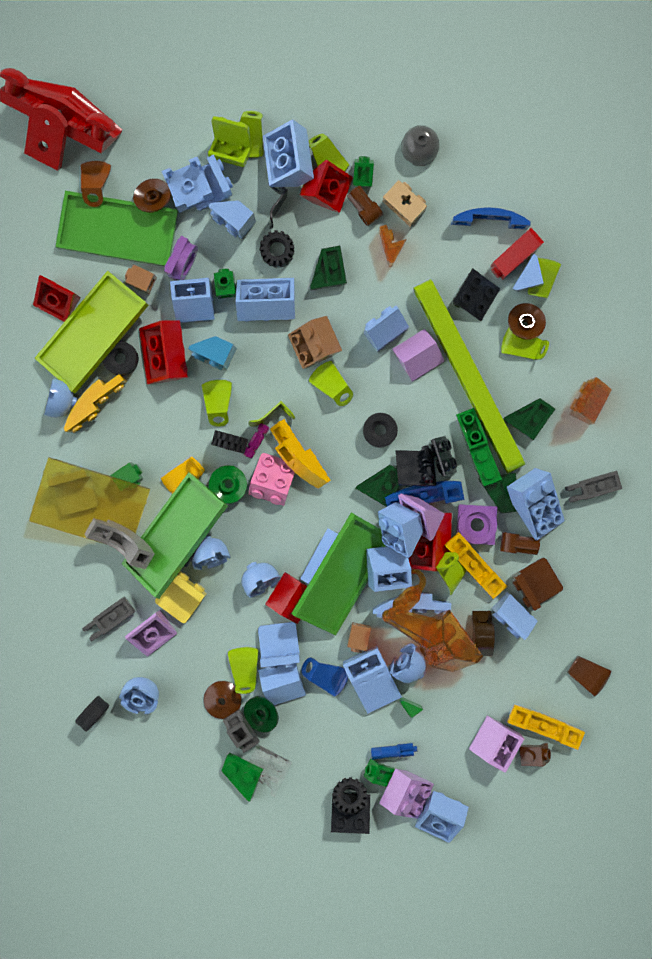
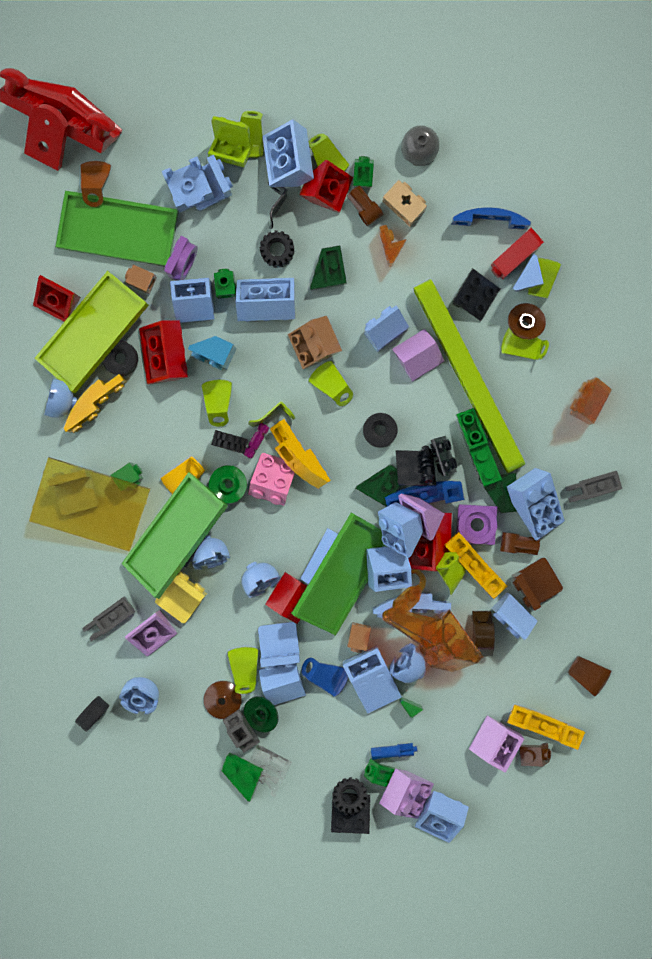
light grey arch [85,518,155,570] -> none
reddish brown dish [133,179,171,213] -> none
light blue slope [208,200,256,239] -> none
dark green wing [503,398,555,441] -> none

